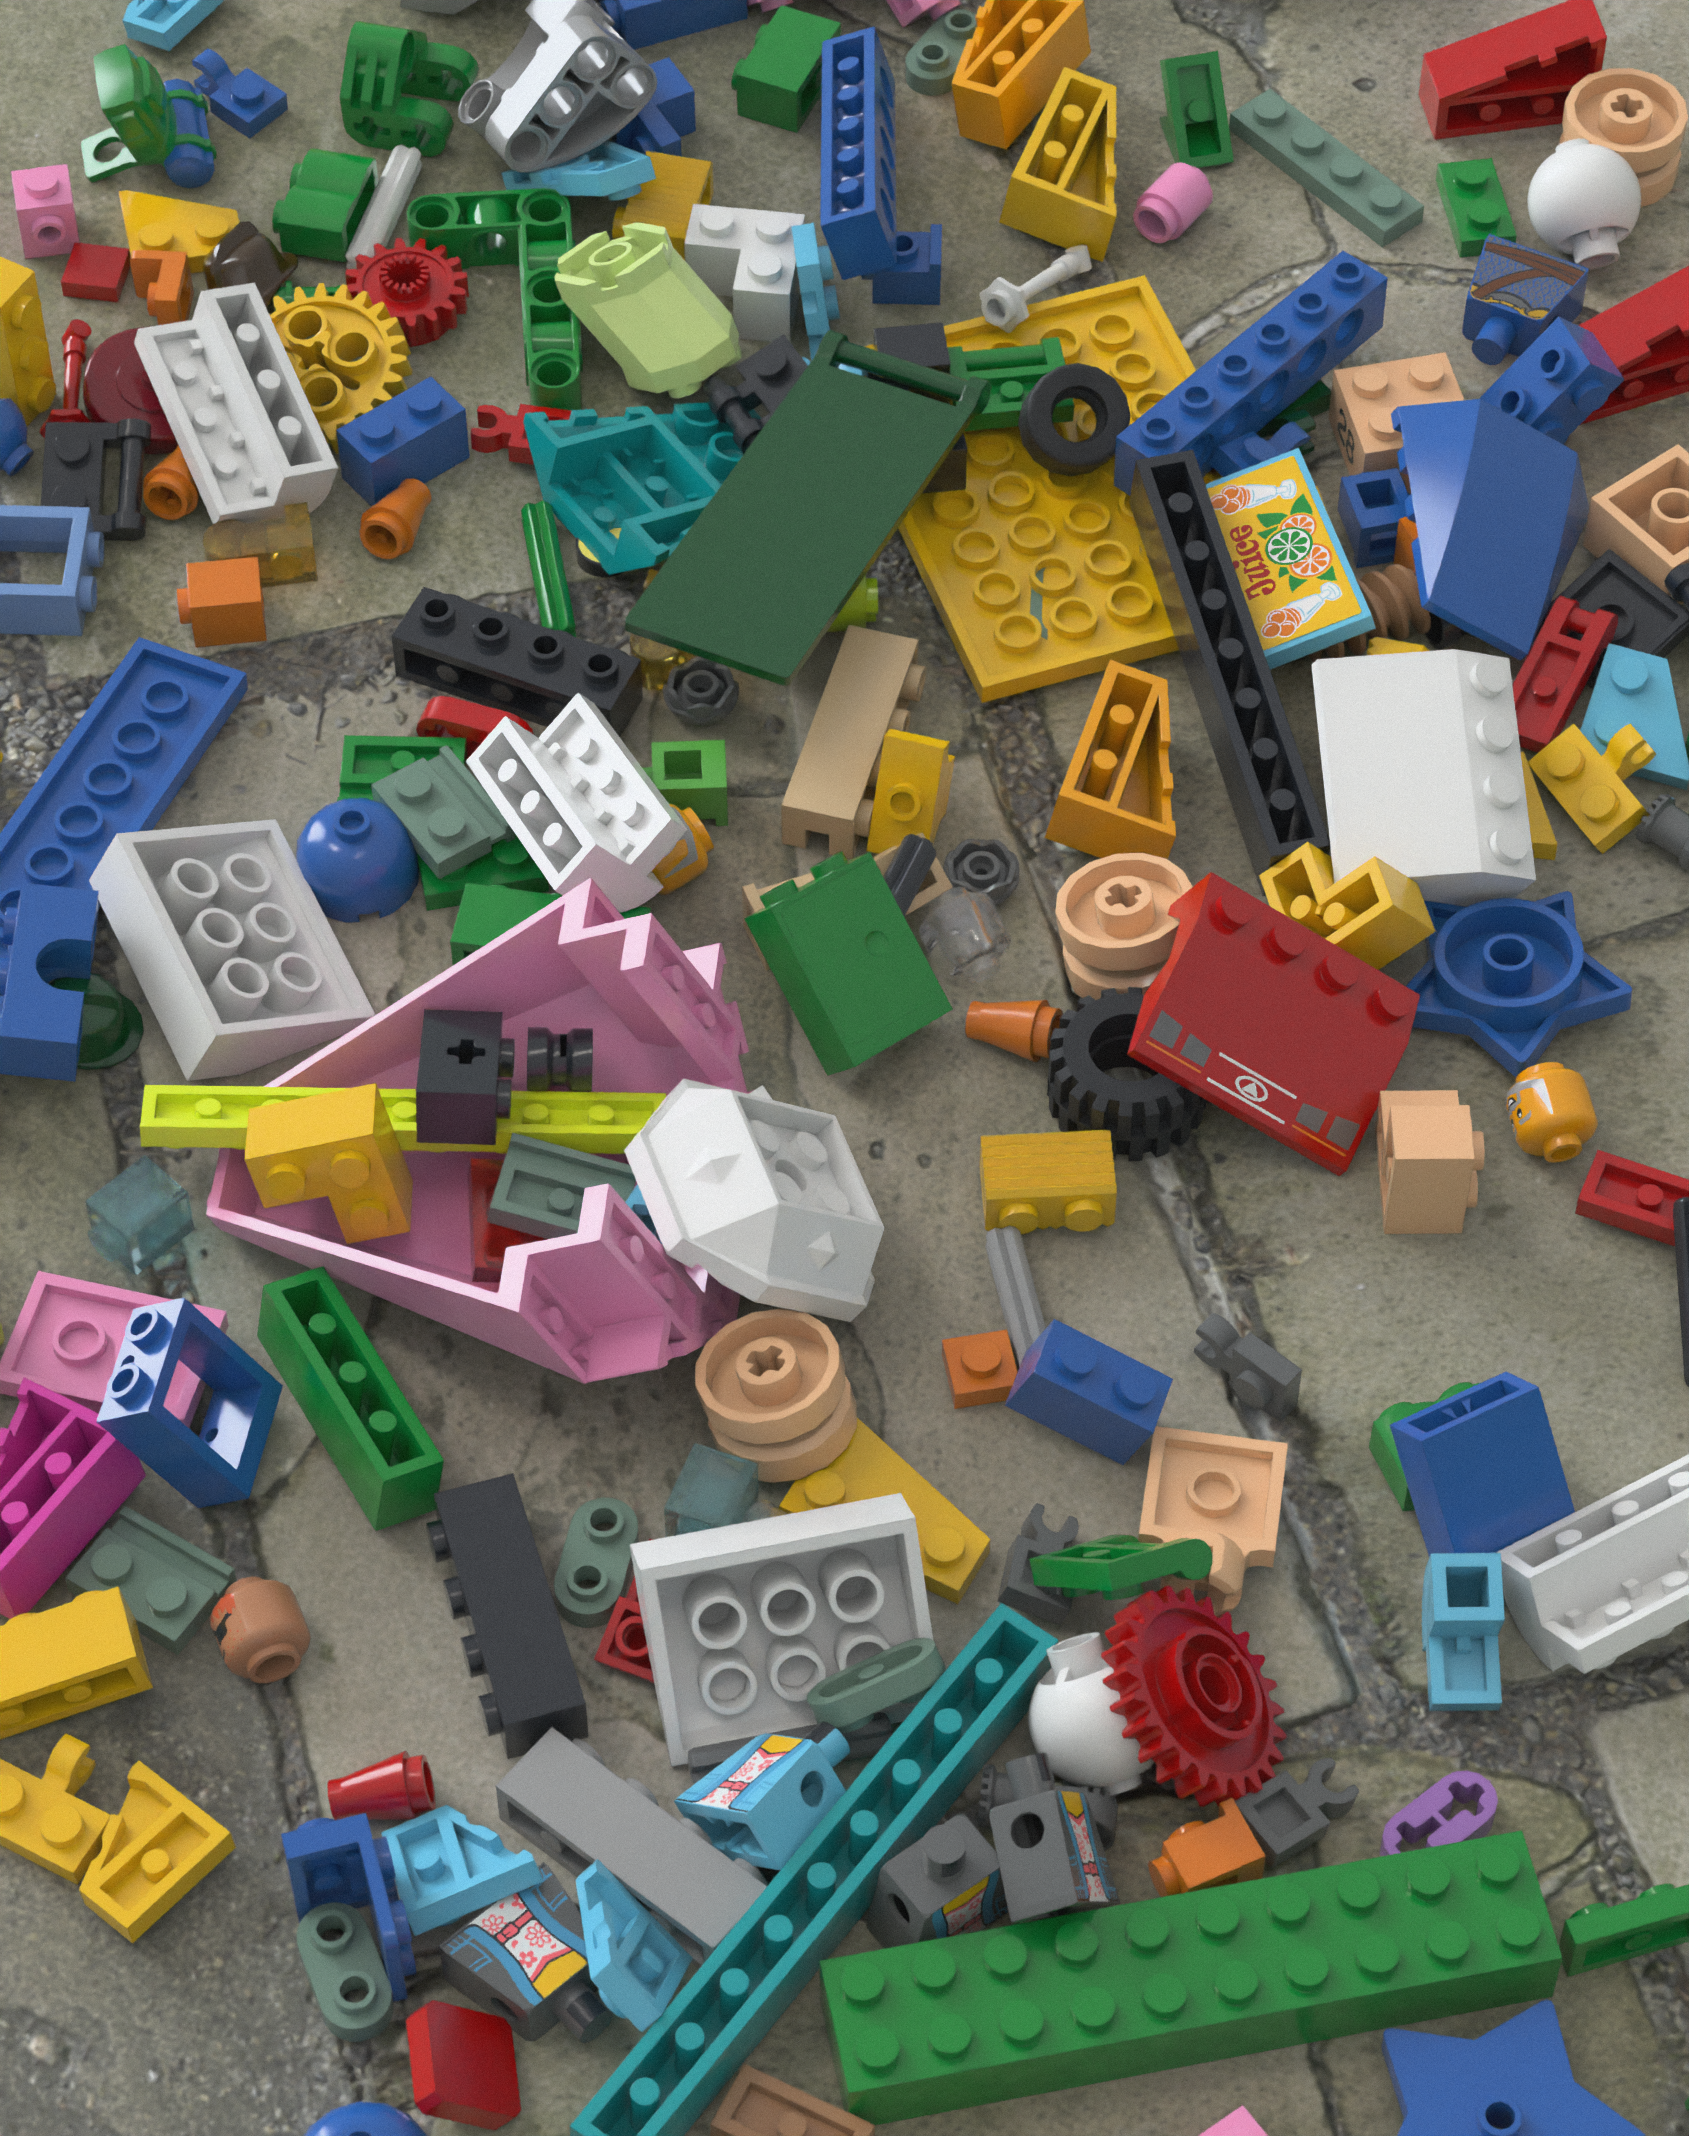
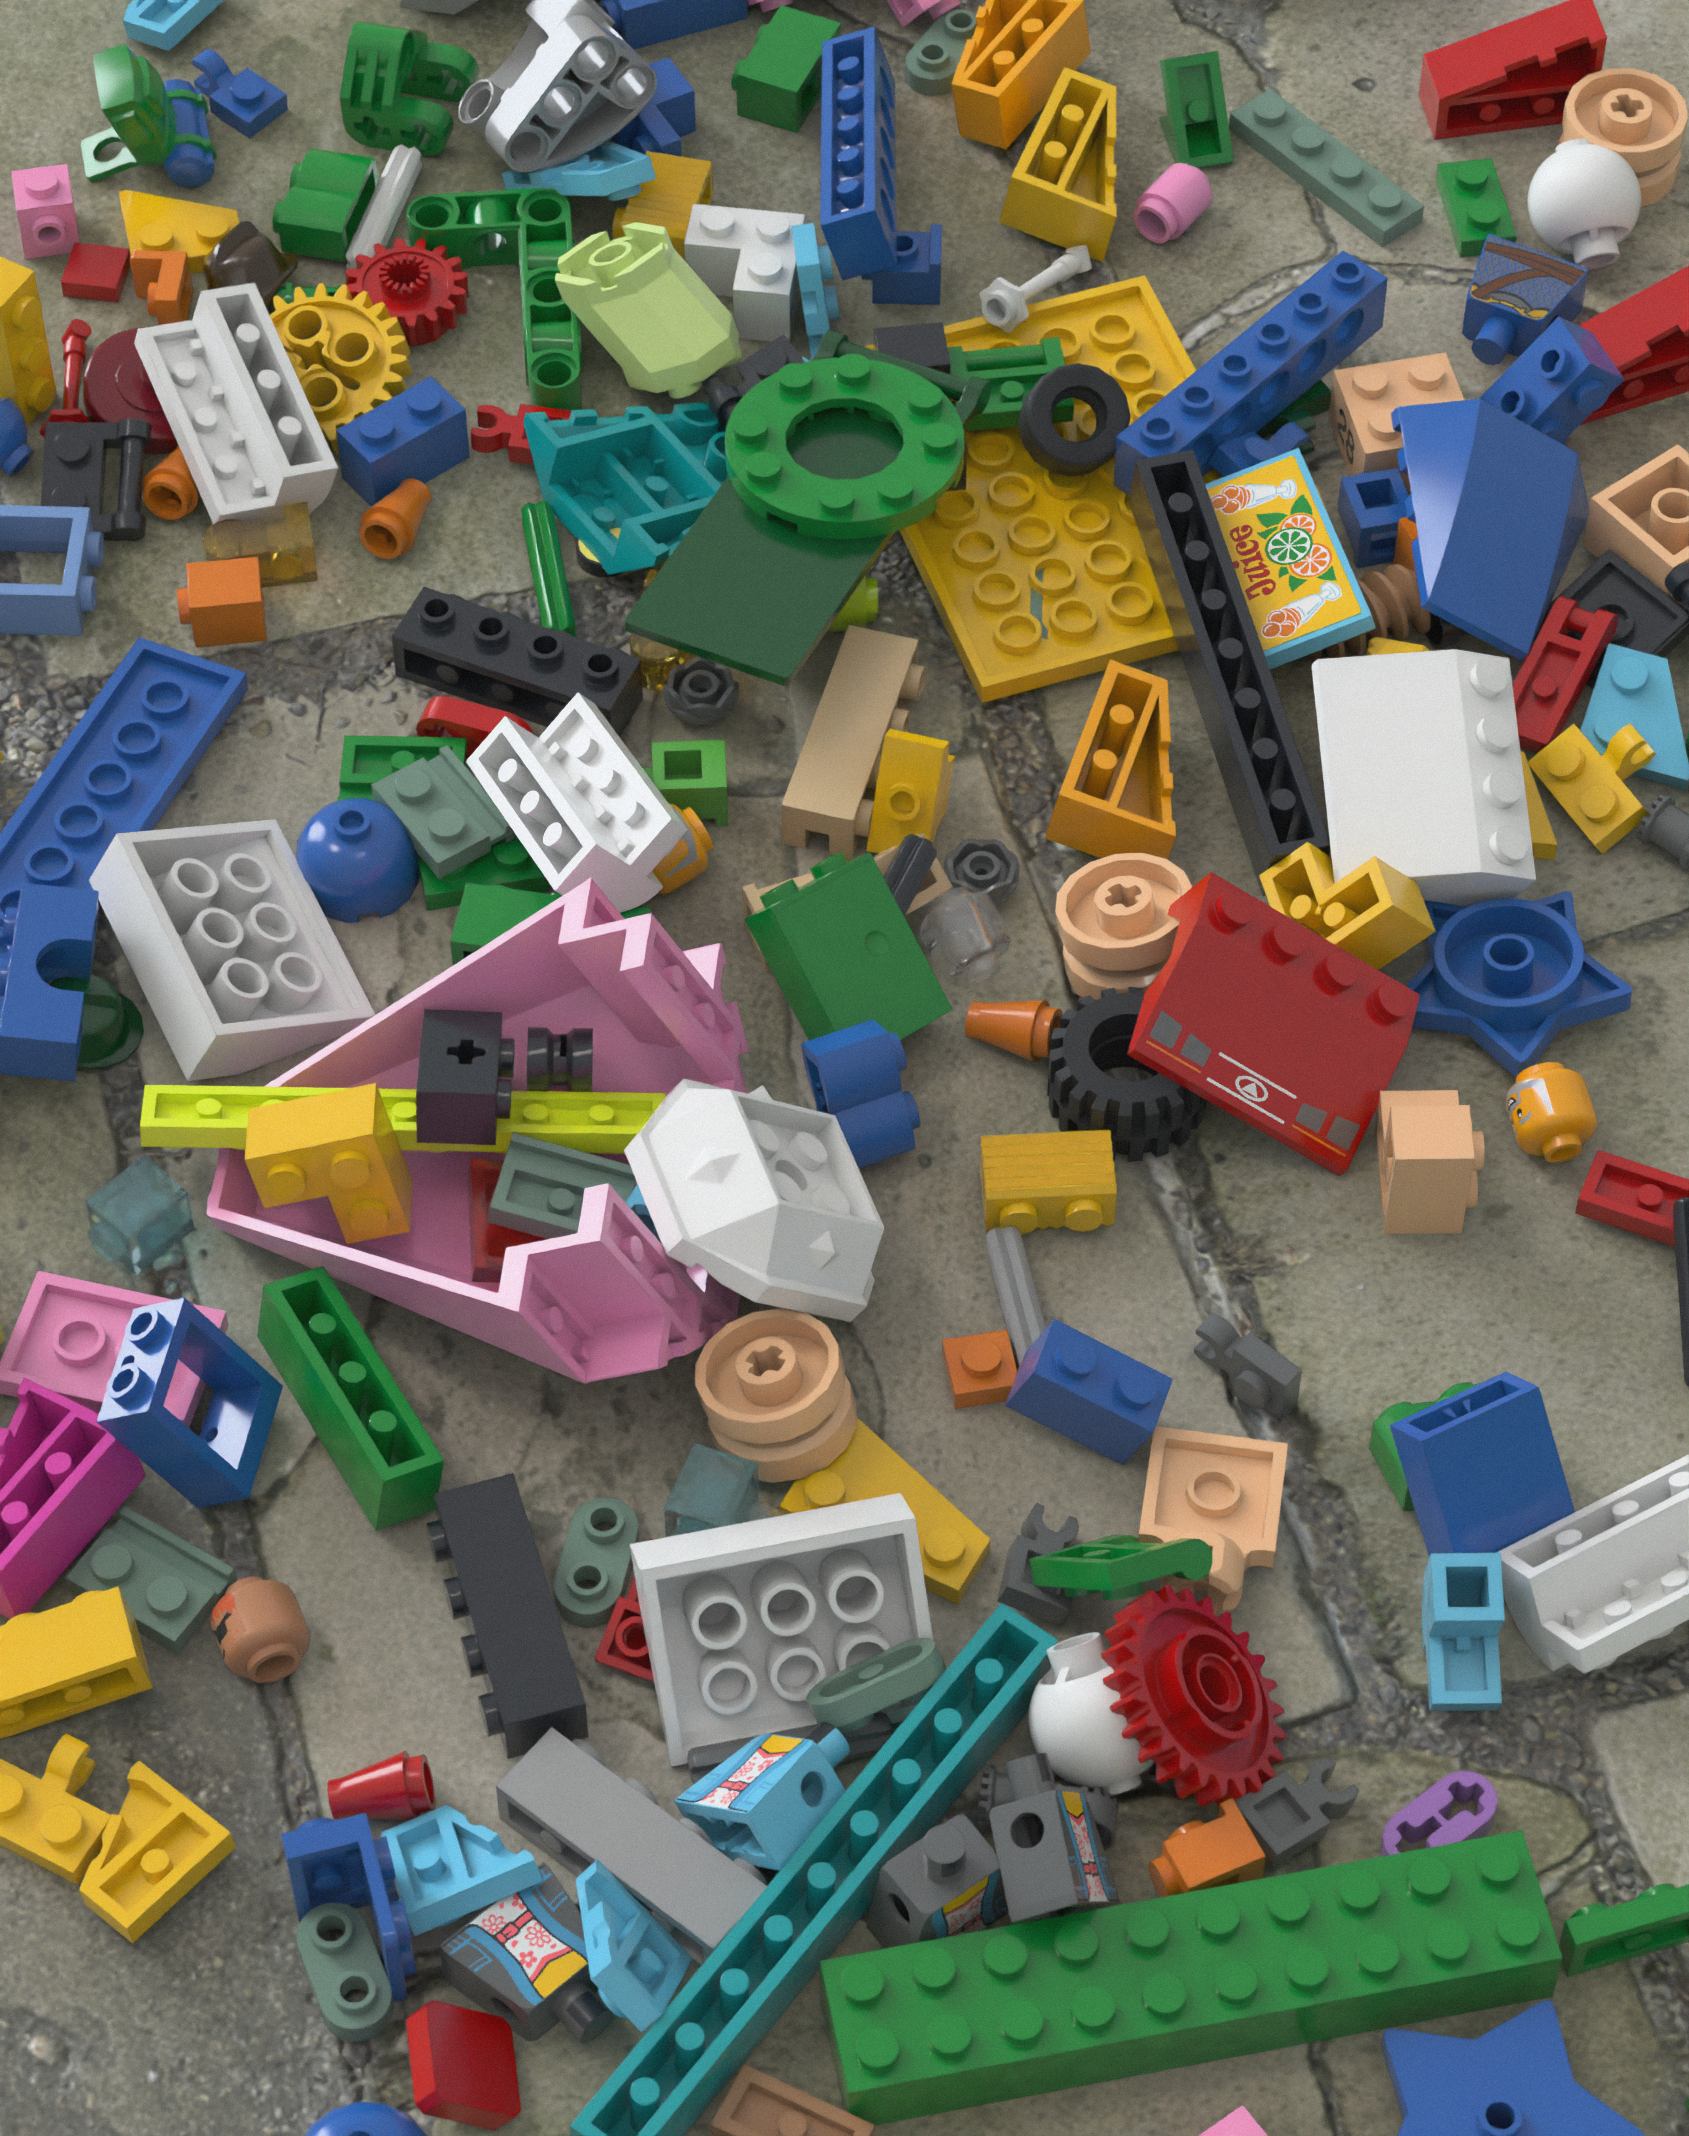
none -> green plate [725,354,965,540]
none -> blue brick [801,1019,920,1168]

